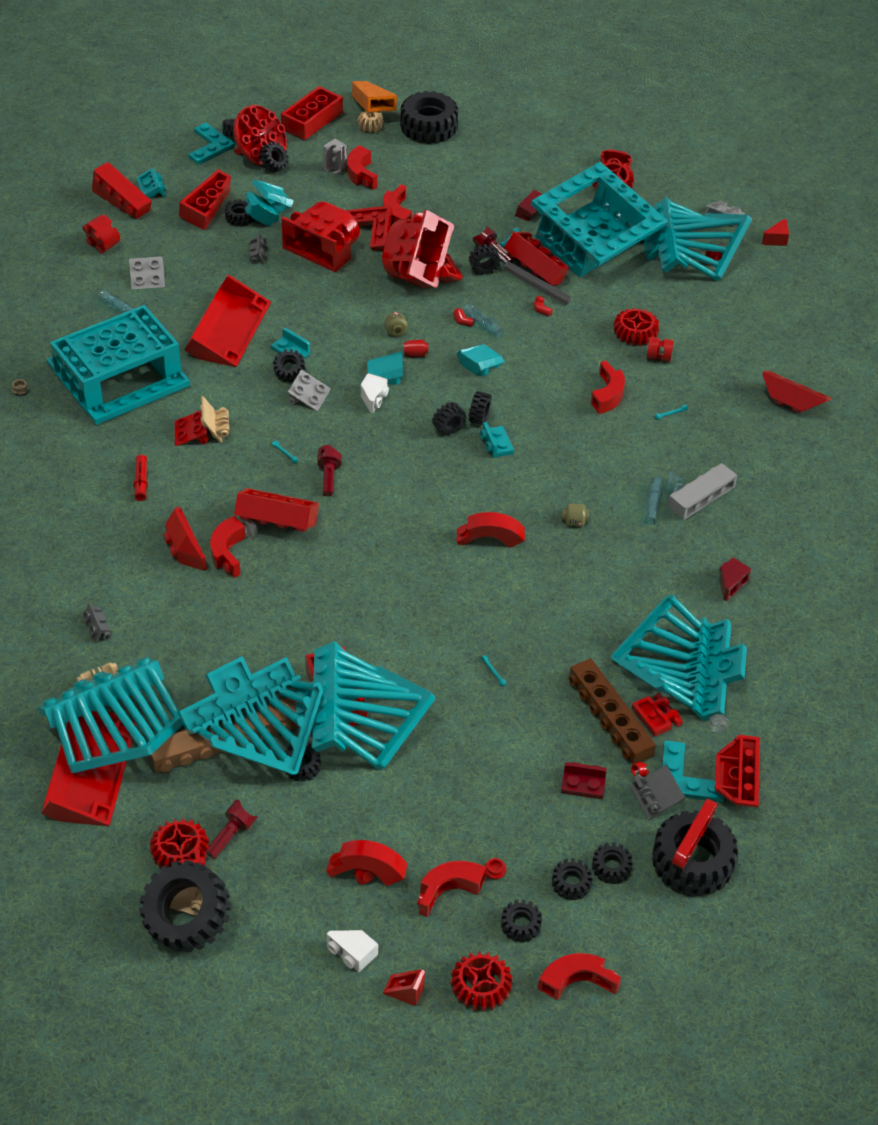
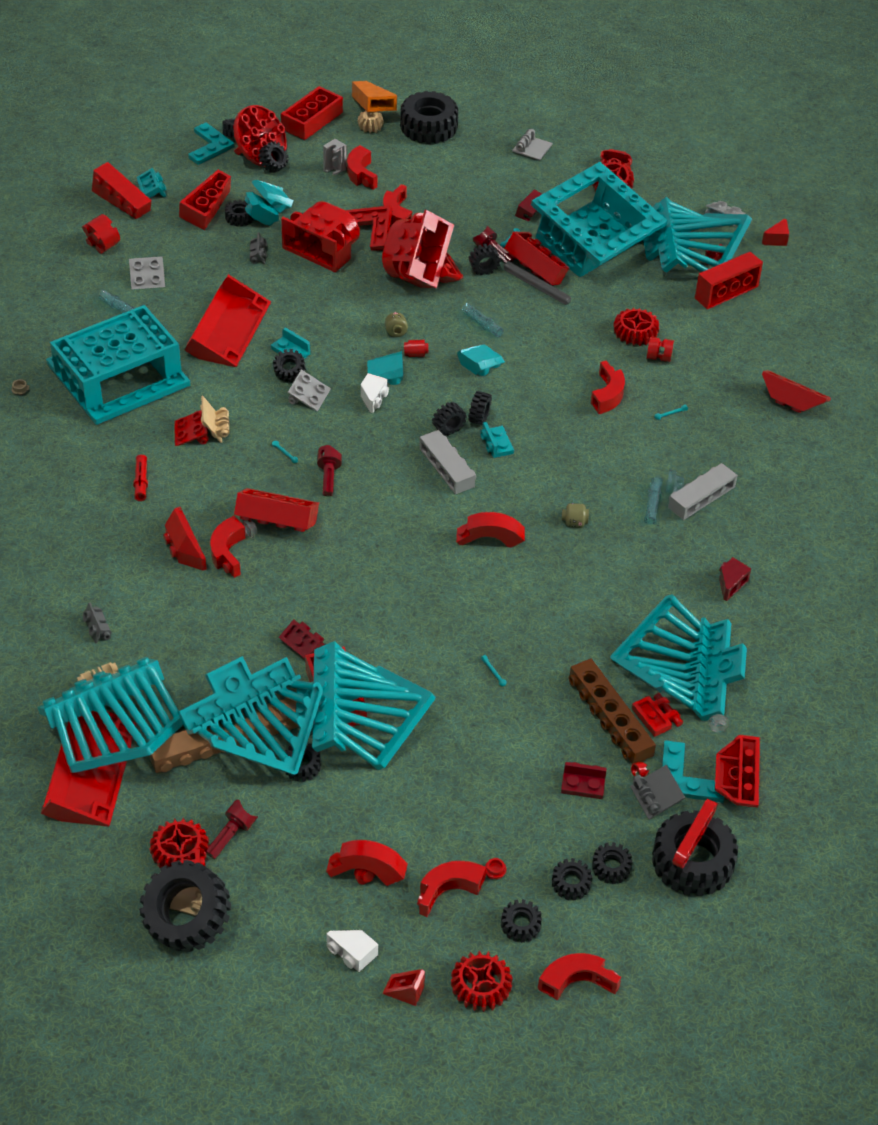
red arm [453,308,474,327] -> none
red arm [533,296,553,316] -> none
none -> dark red bracket [279,619,325,659]
none -> light grey brick [419,430,476,494]
none -> light grey hinge [512,129,553,160]
none -> red brick [695,251,763,309]

